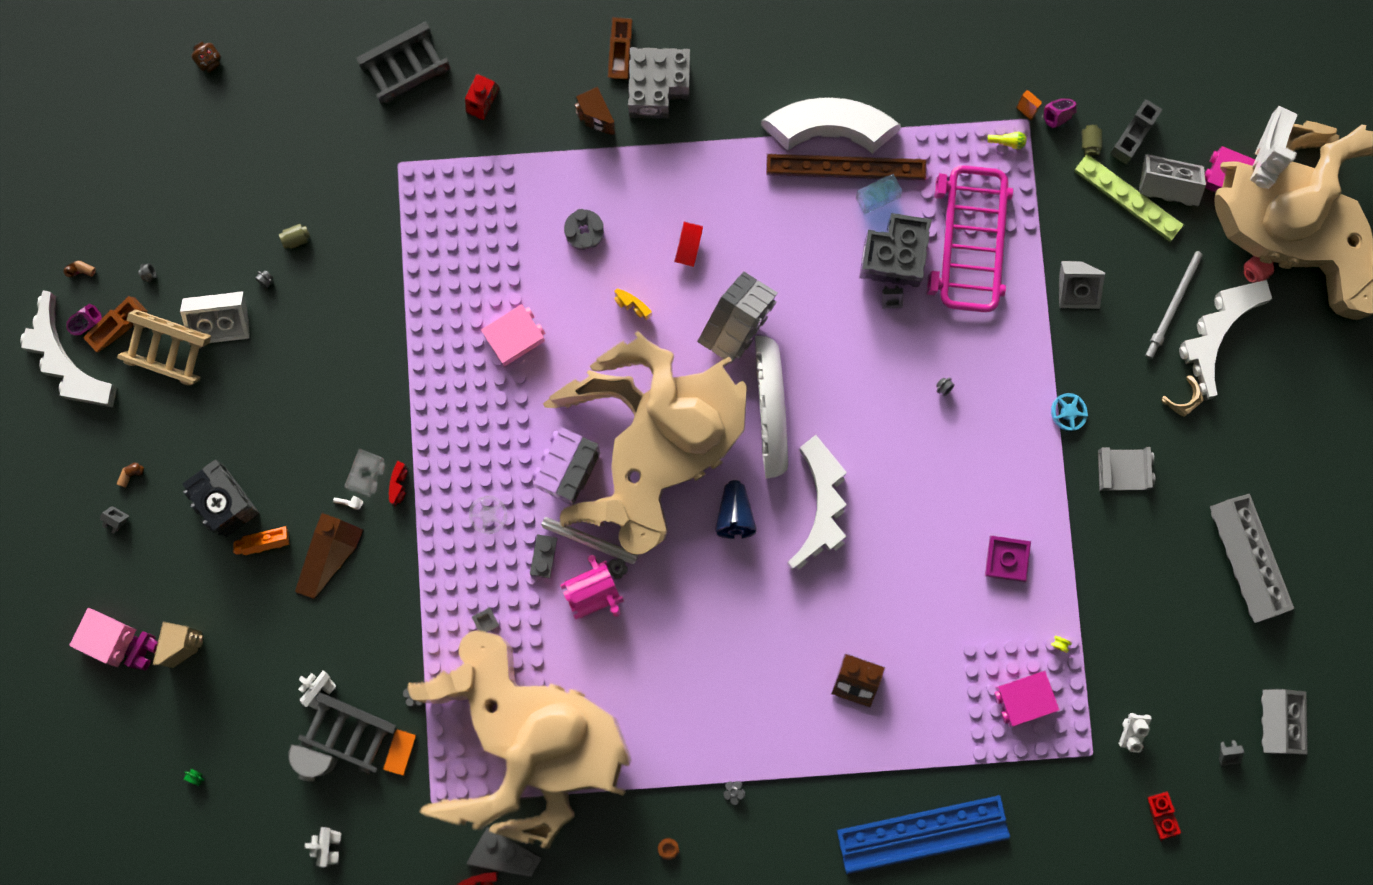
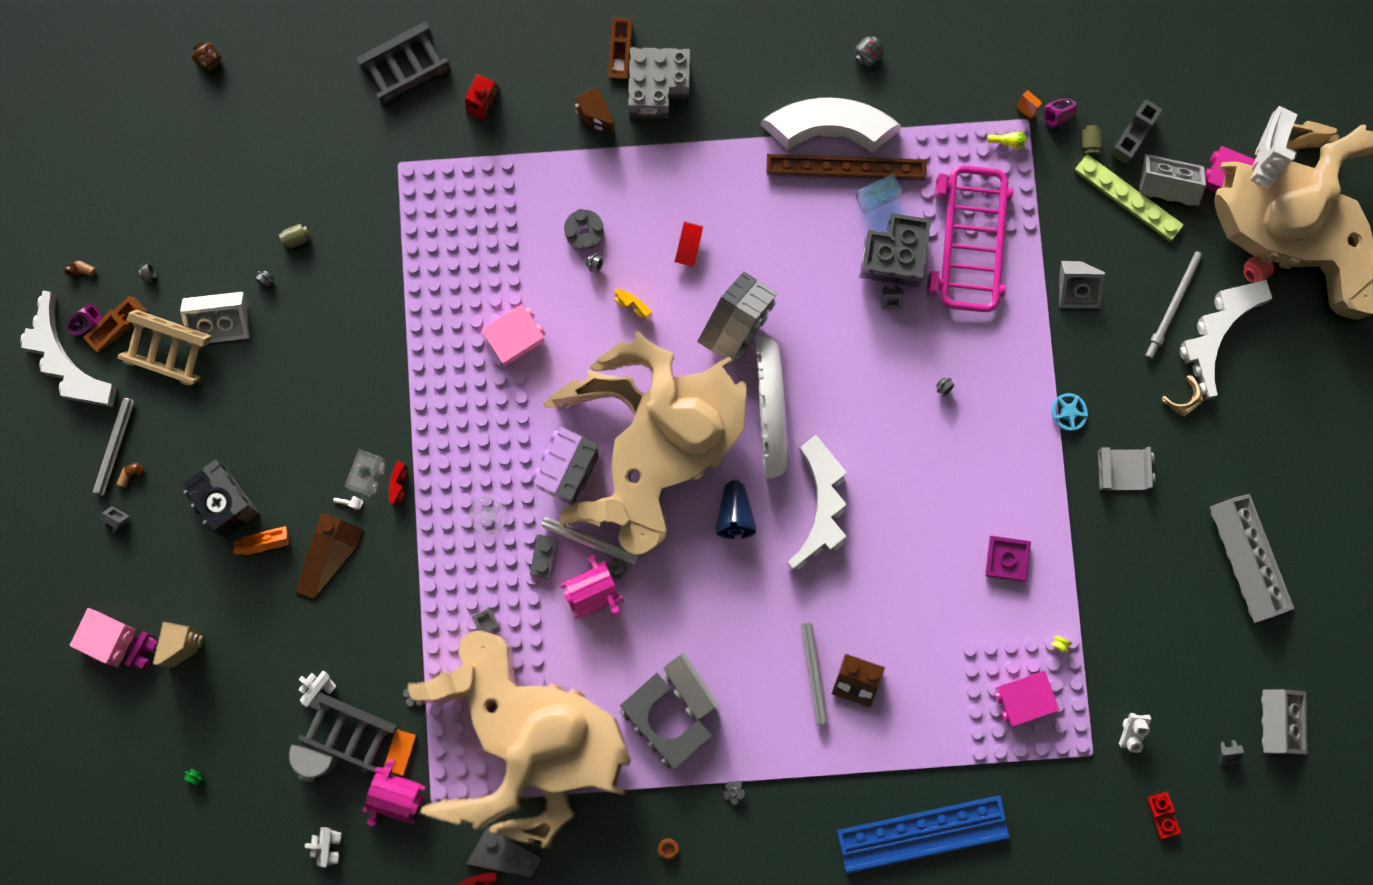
none -> light grey axle [93,398,135,495]
none -> dark pink container [363,759,426,826]
none -> dark grey plate [586,253,603,272]
none -> dark grey arch [619,673,712,769]
none -> light grey slope [662,652,719,720]
none -> light grey axle [801,622,827,725]
none -> head [854,36,884,66]

